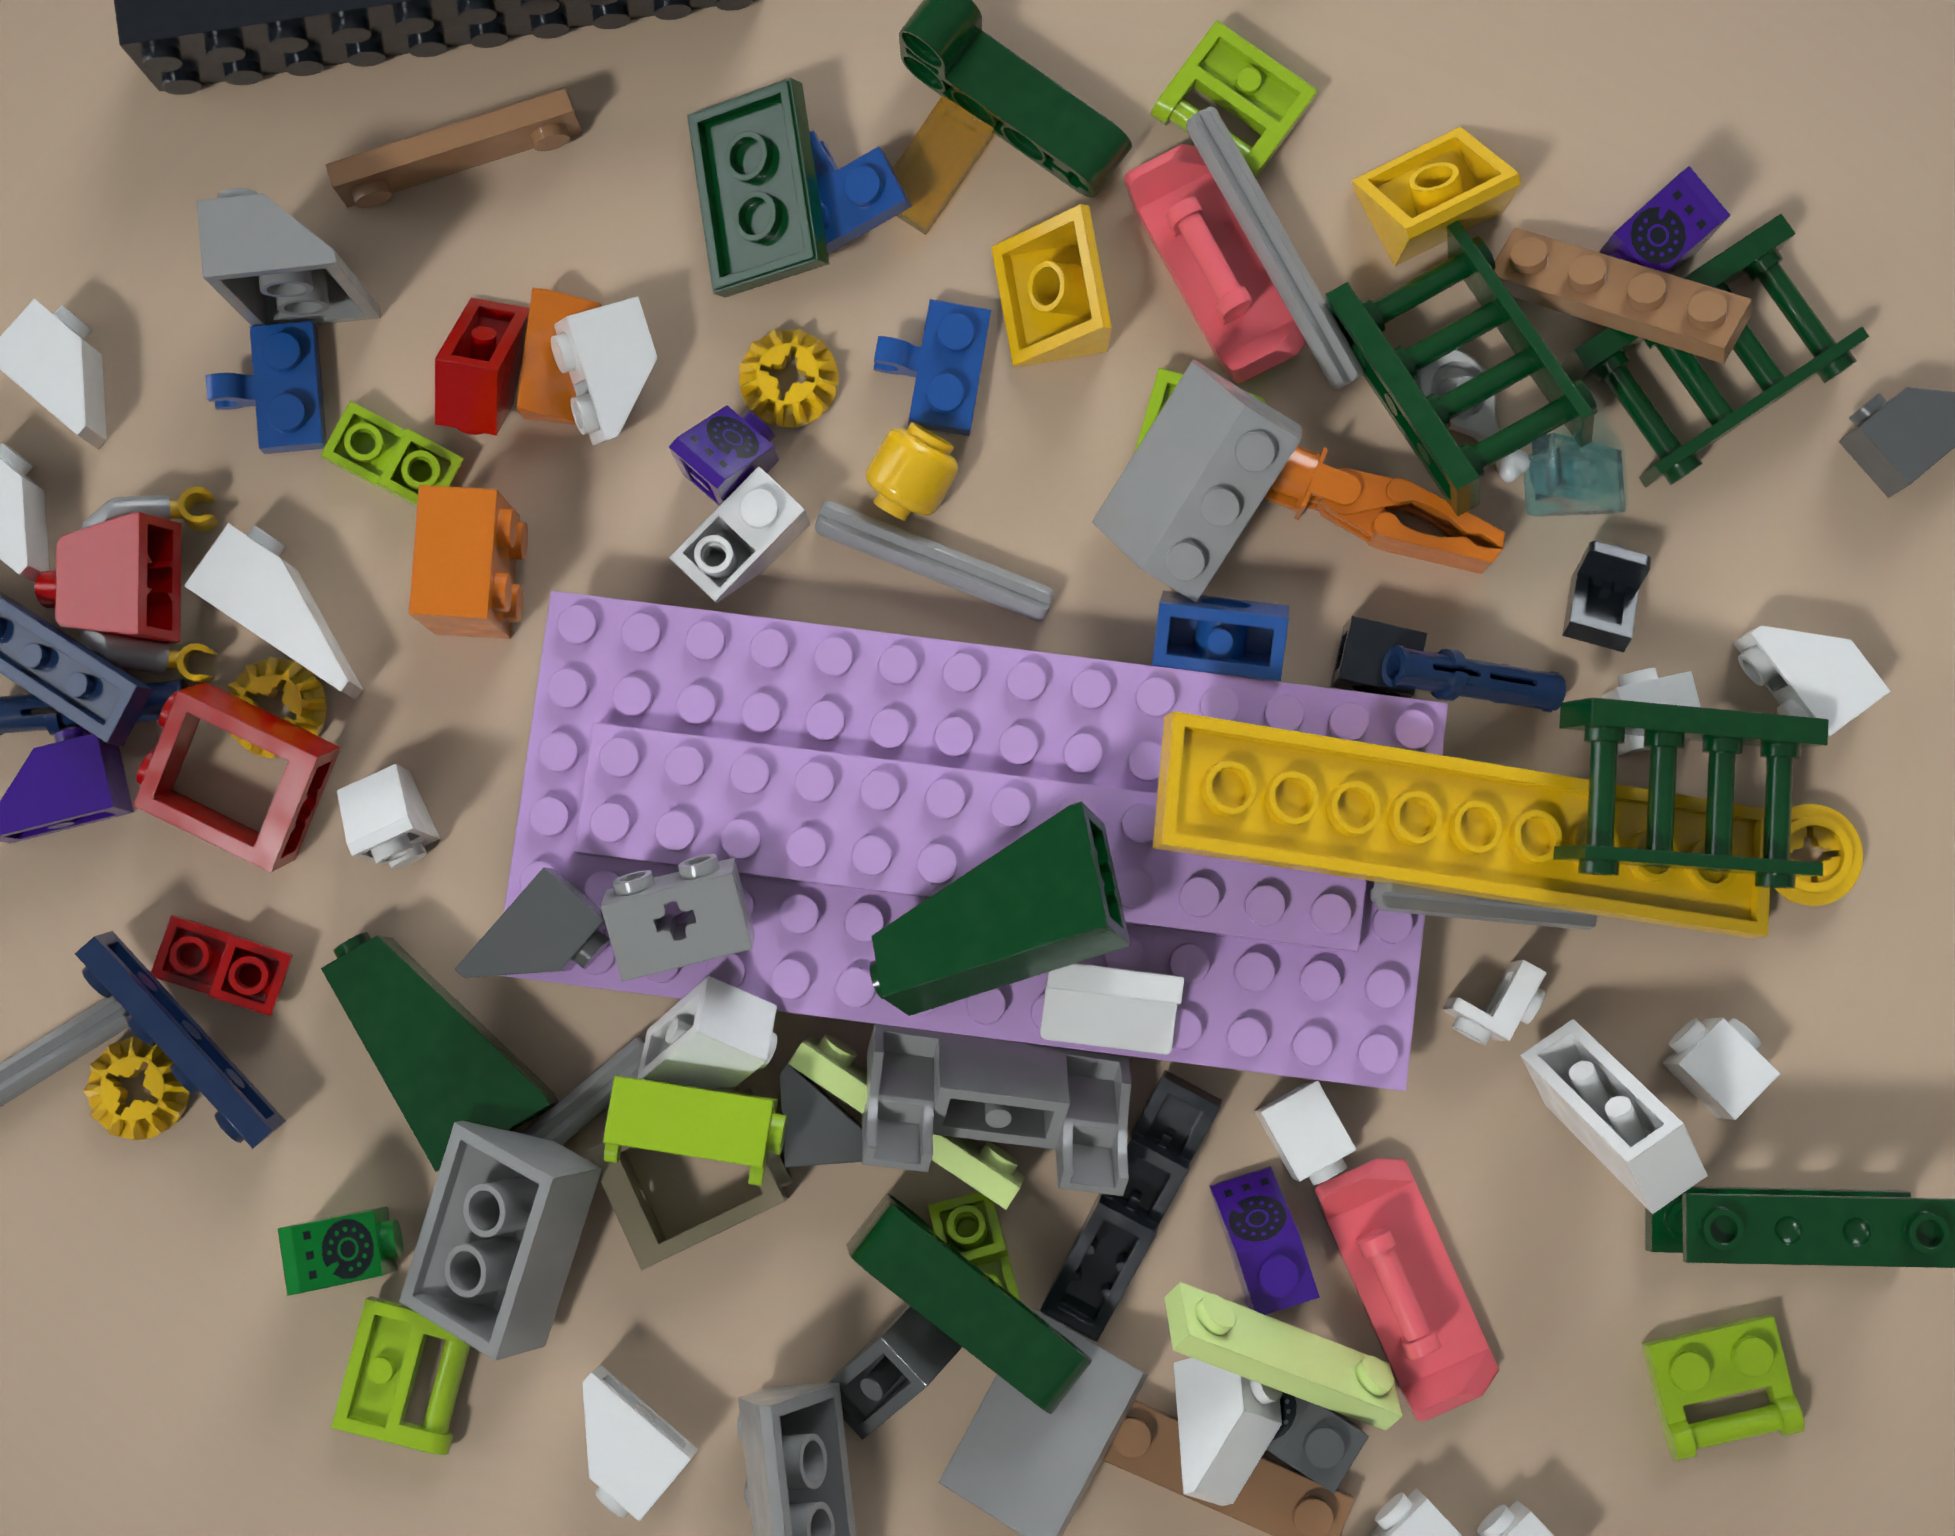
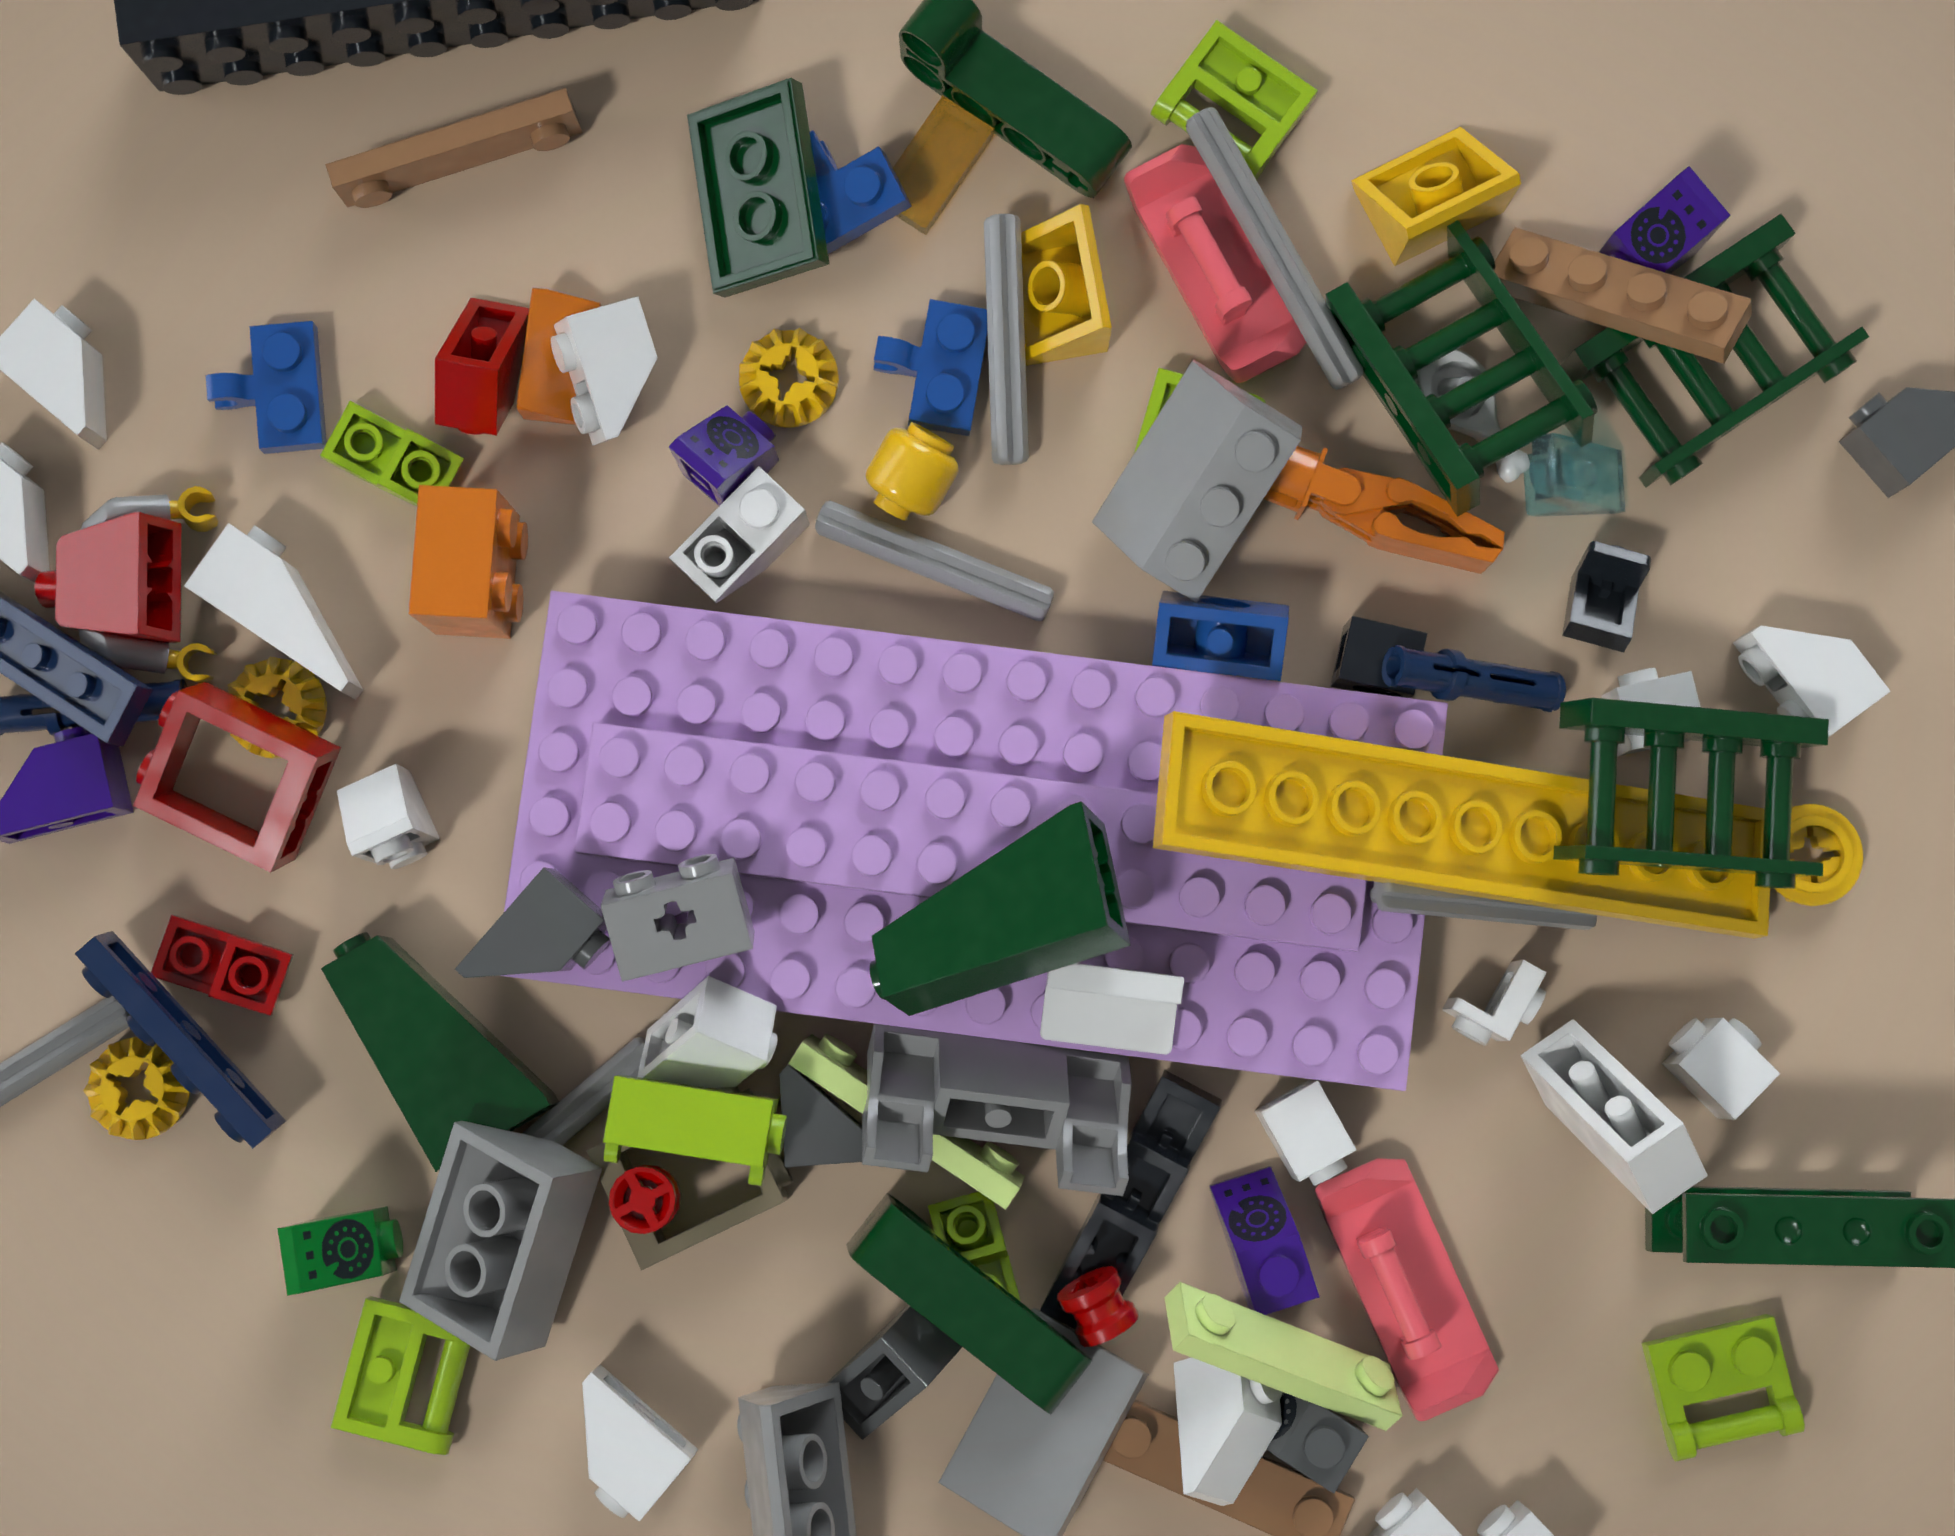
light grey slope [197,188,381,326] -> none
none -> red wheel [609,1164,682,1234]
none -> light grey axle [984,214,1029,465]
none -> red wheel [1057,1266,1139,1347]

